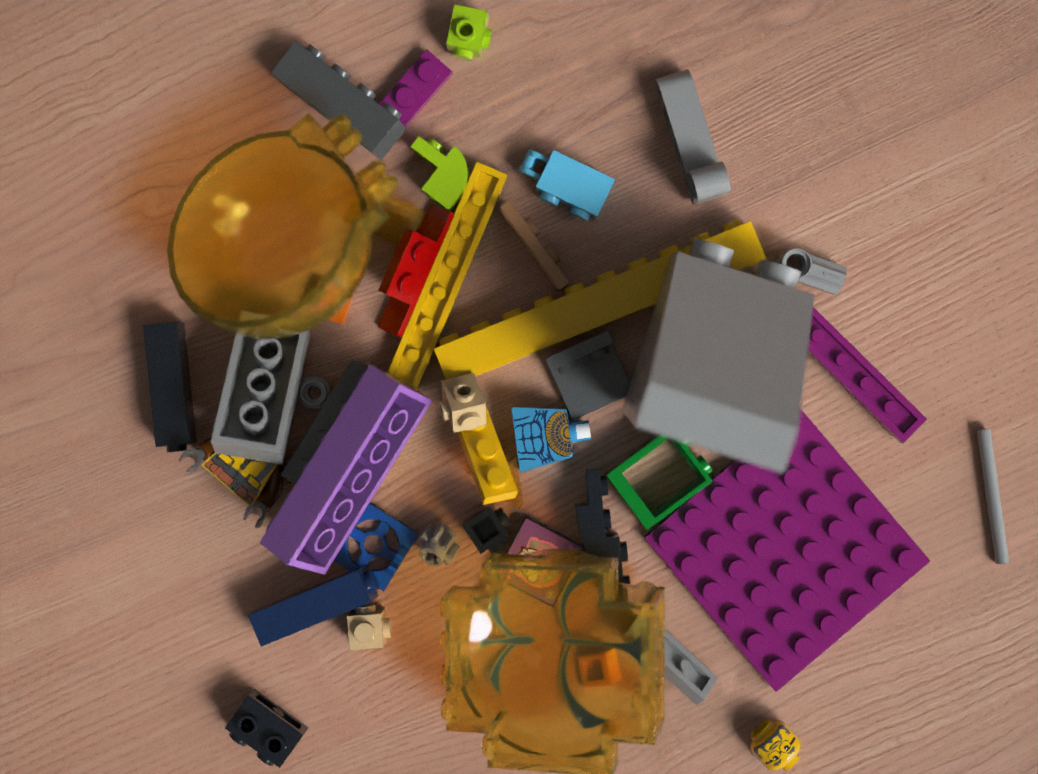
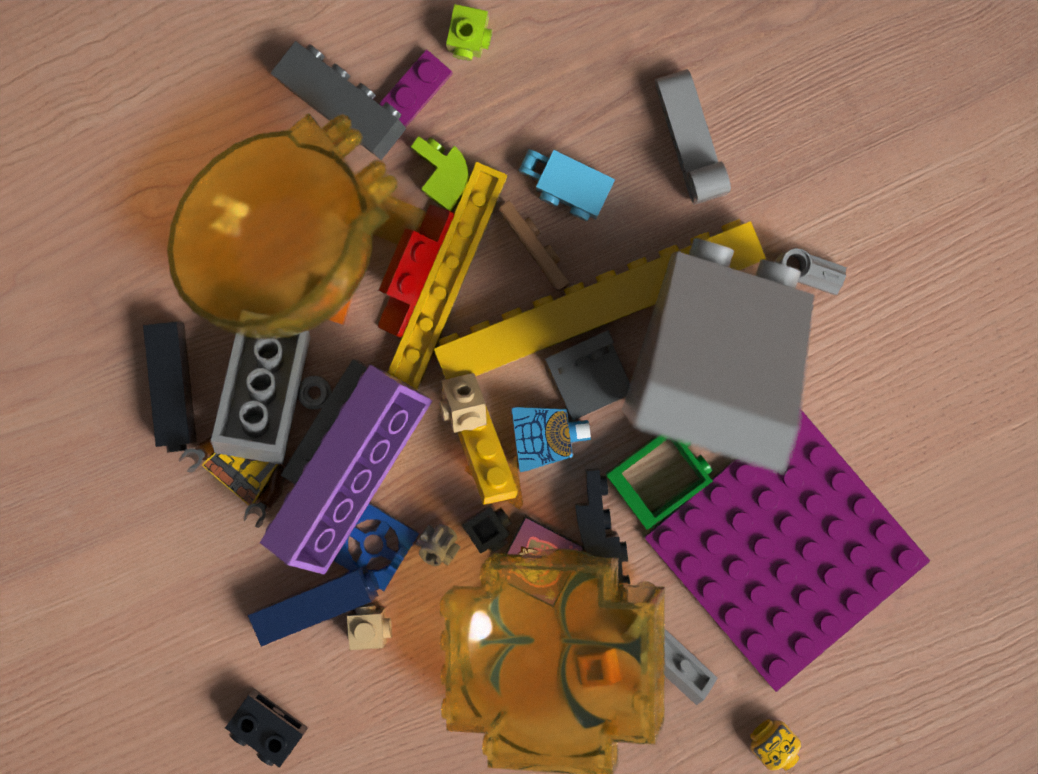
magenta plate [808,307,927,443] -> none
light grey bar [976,429,1009,564] -> none

